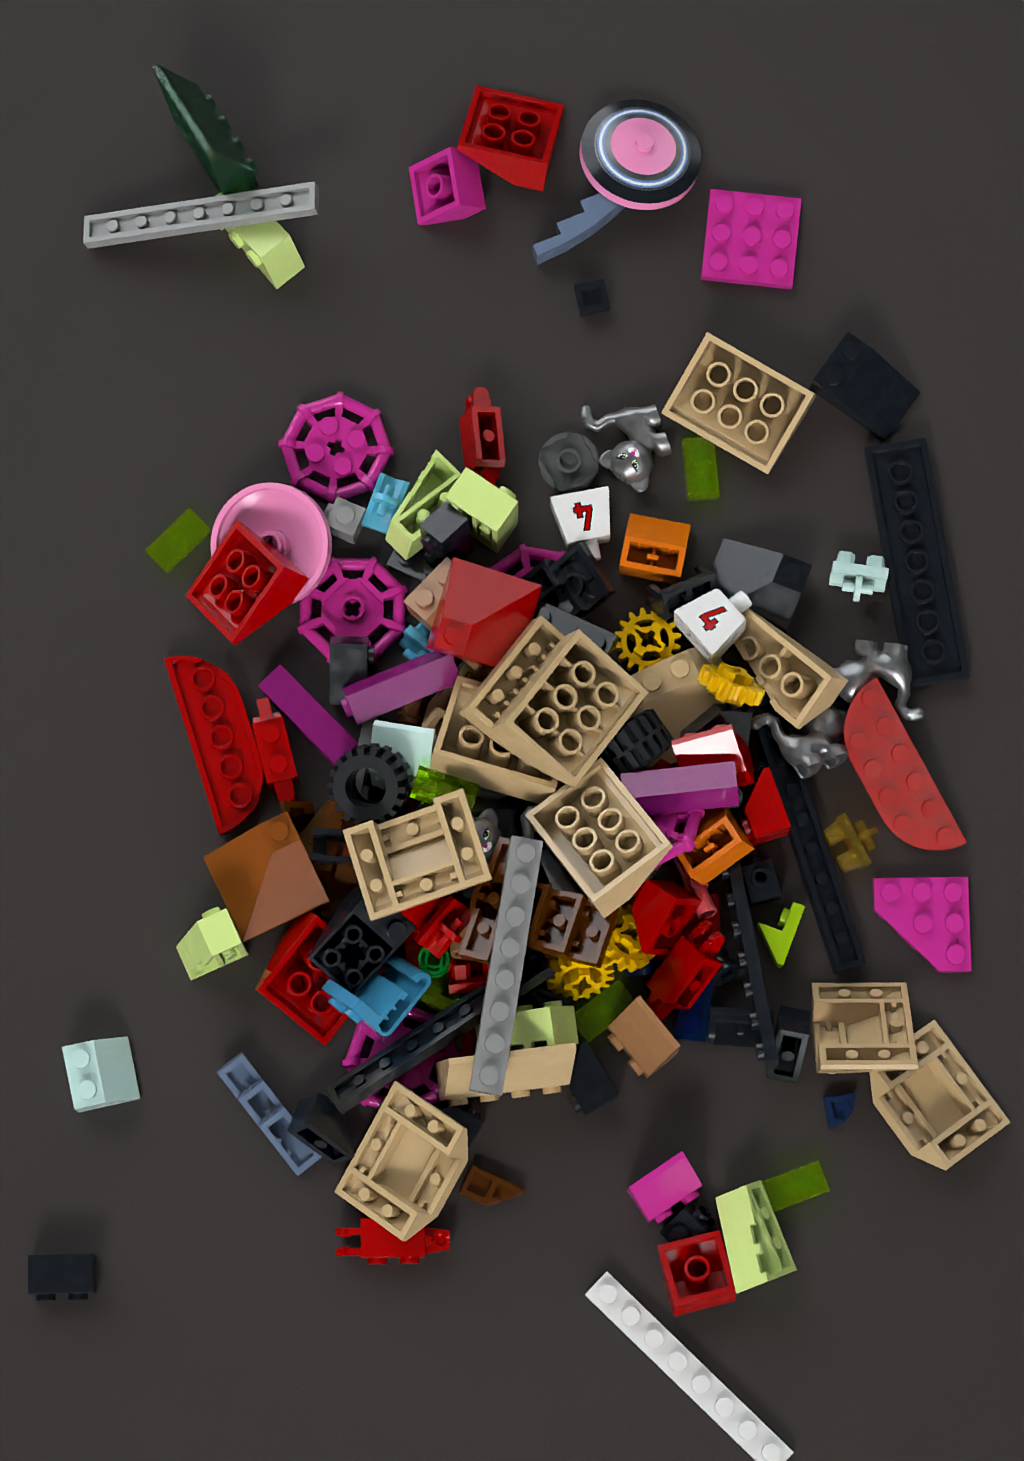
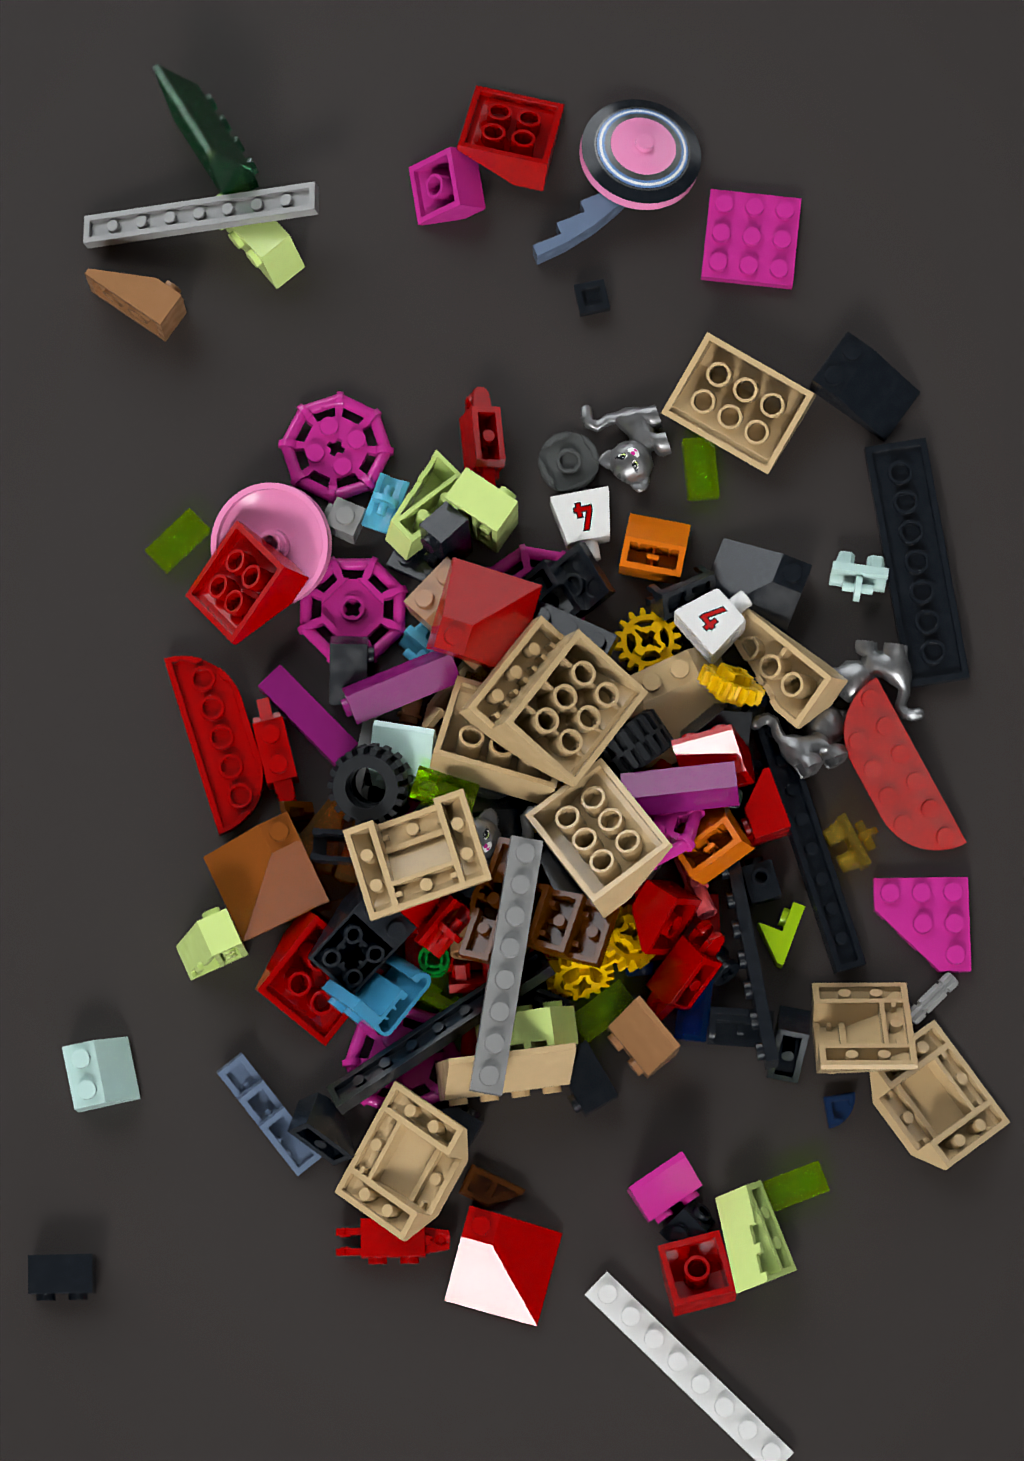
none -> medium nougat slope [85,268,187,342]
none -> red slope [444,1206,562,1327]
none -> light grey axle [910,972,959,1025]

